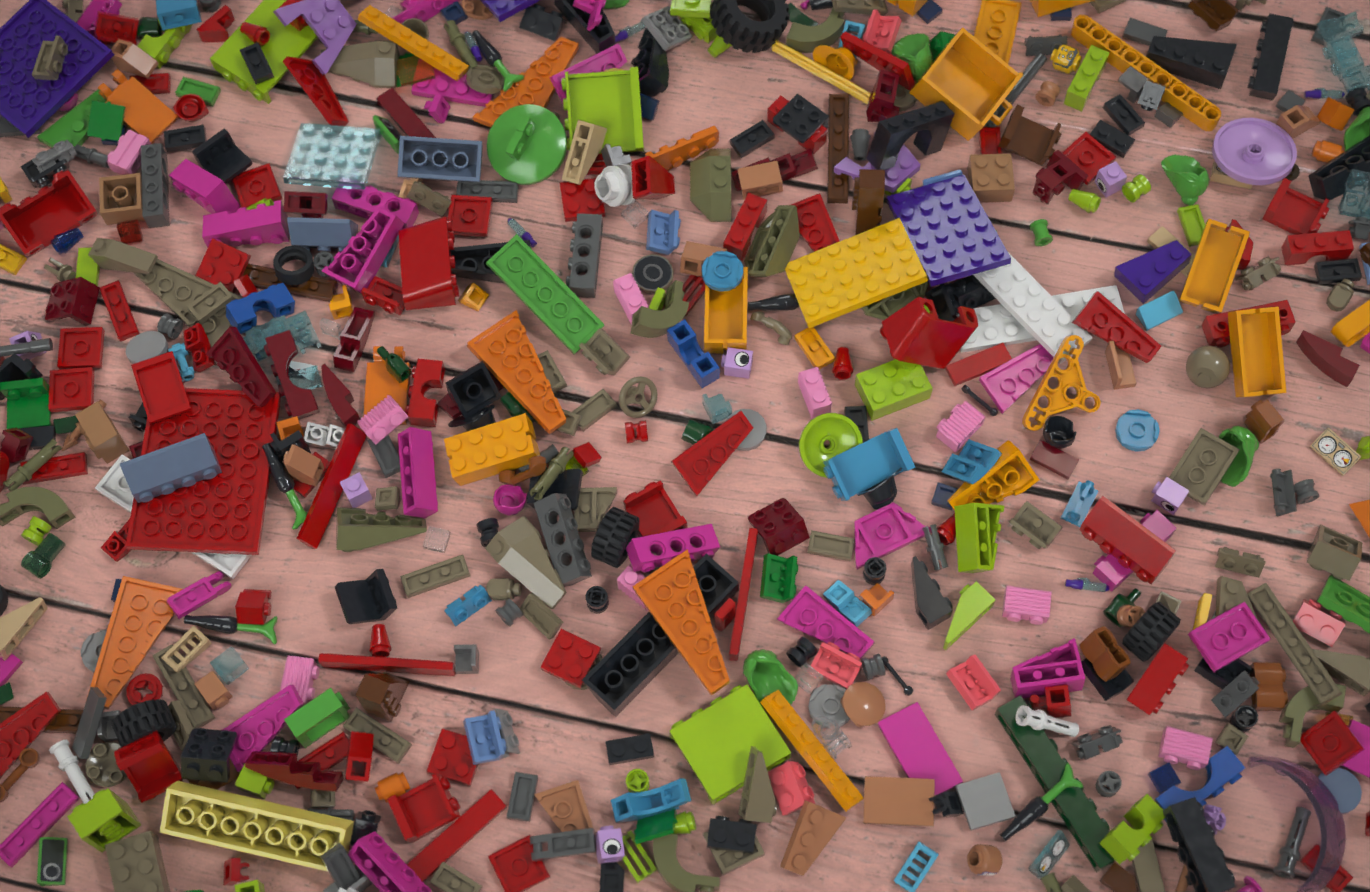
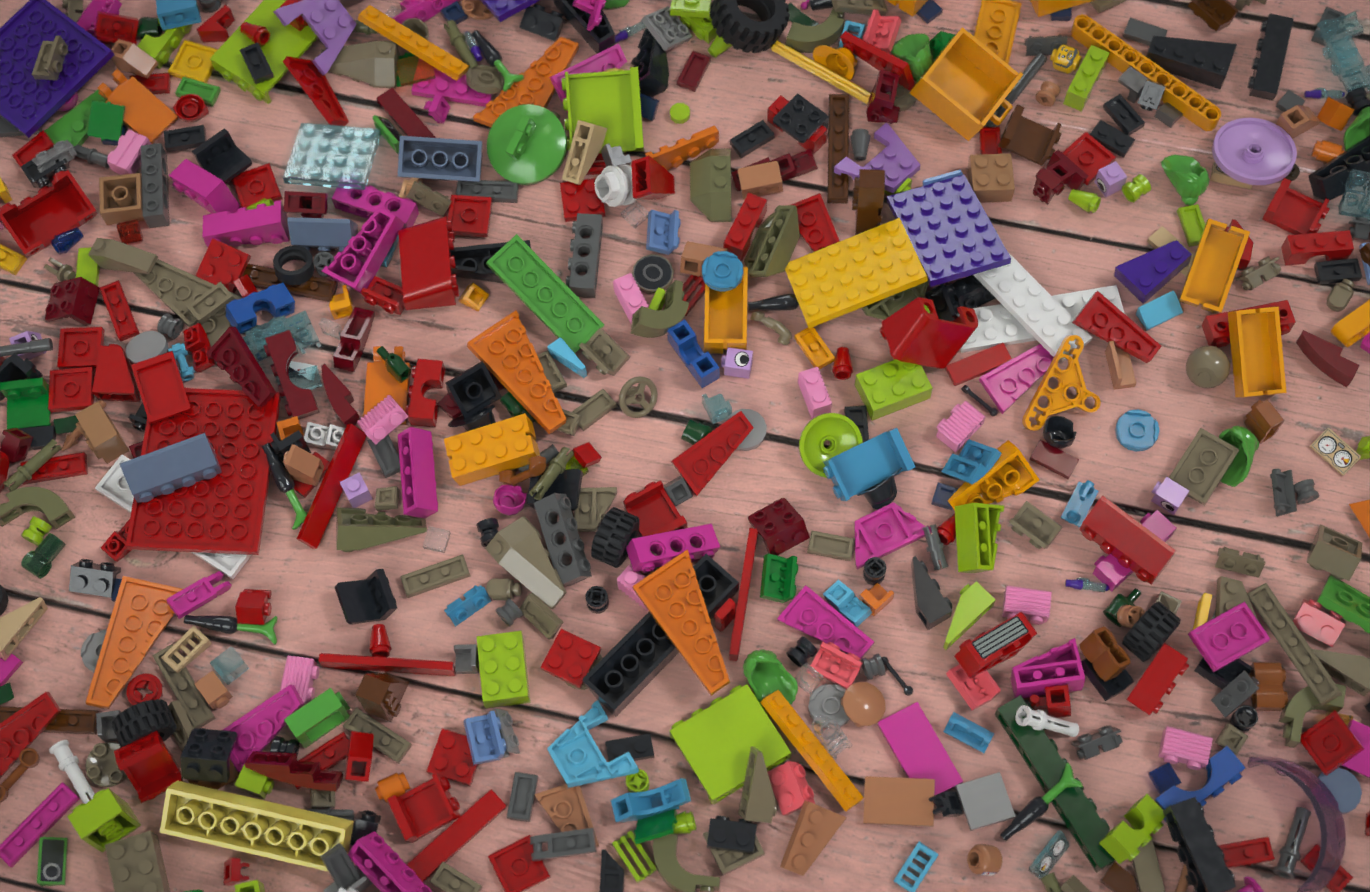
dark grey tile [72,687,107,759] -> none
piece [508,218,537,248] -> none
lavender brick [595,826,625,864] -> none
red wheel [625,420,648,444] -> none
black arch [867,101,955,170] -> none
bright green bush [1029,219,1053,246] -> none
dark grey wheel [1095,771,1122,797] -> none
lavender gear [1204,804,1226,835] -> none
none -> red tile [12,130,55,166]
none -> bracket [69,559,121,598]
none -> red slope [92,344,140,402]
none -> yellow tile [168,40,218,83]
none -> lime brick [477,631,531,709]
none -> medium azure slope [547,337,587,378]
none -> medium azure wing [547,700,639,788]
none -> dark grey slope [663,476,693,507]
none -> lime tile [670,103,690,124]
none -> dark red tile [677,51,711,92]
none -> dark azure hinge [943,712,995,753]
none -> wedge [954,612,1038,678]
none -> red tile [1217,836,1275,869]

